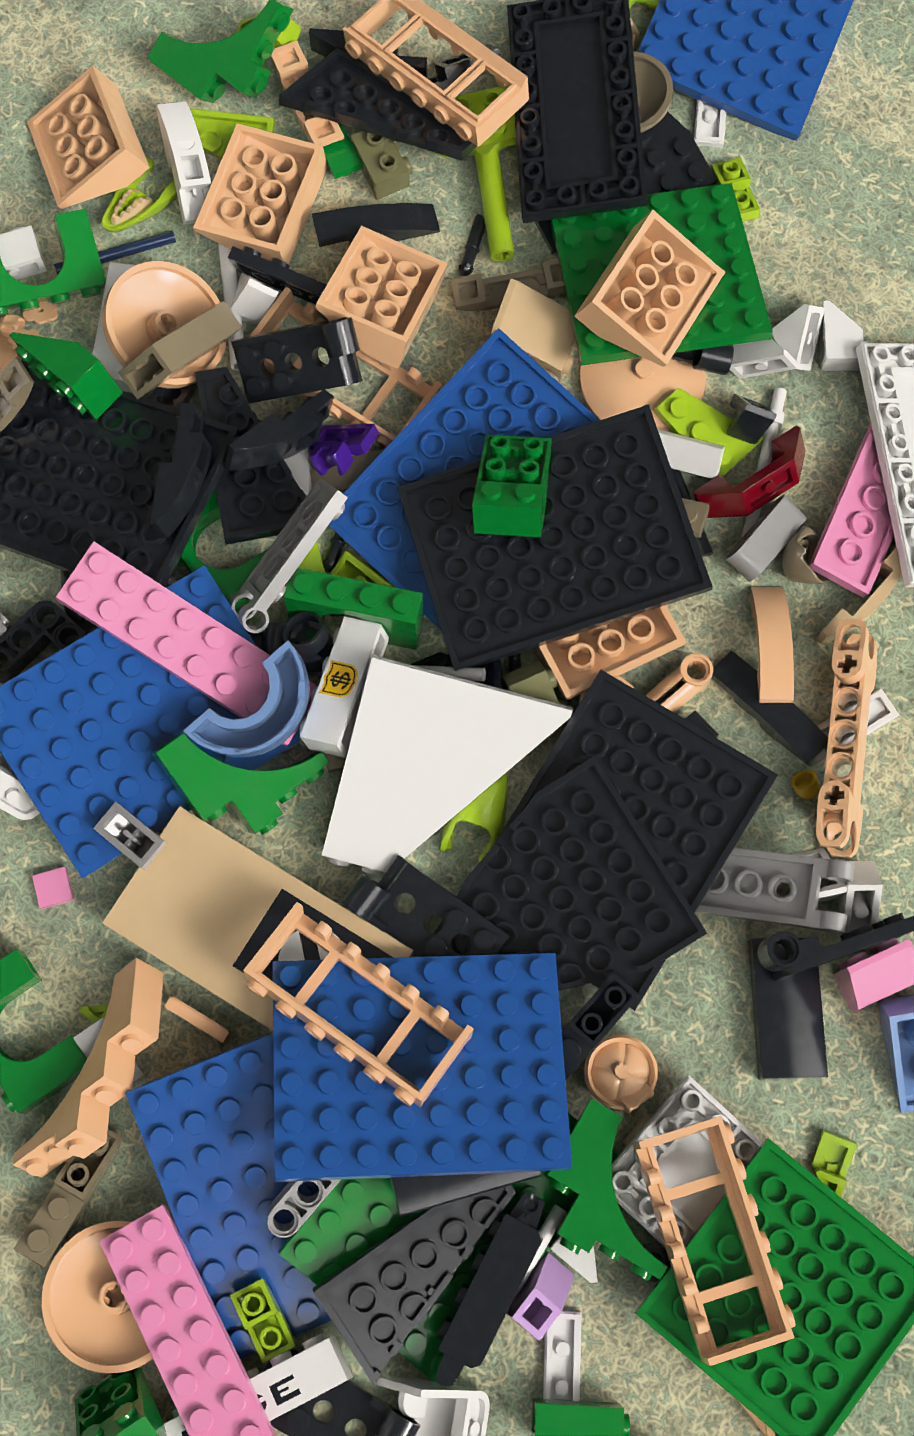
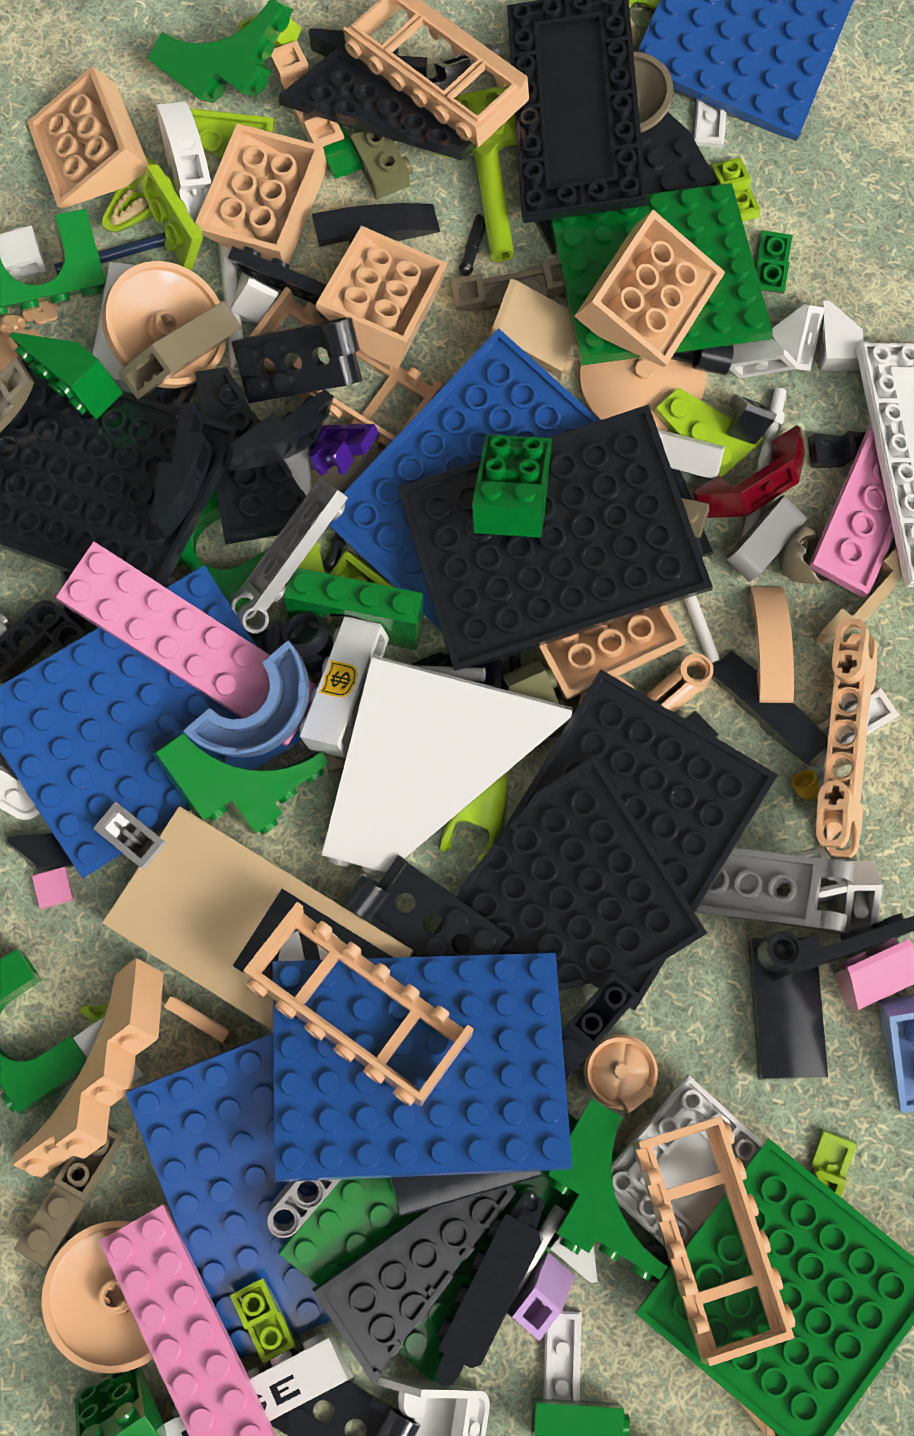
none -> black slope [5,833,73,869]
none -> lime wing [141,164,203,271]
none -> white bar [683,596,720,664]
none -> green slope [756,230,793,294]
none -> black slope [808,431,866,468]

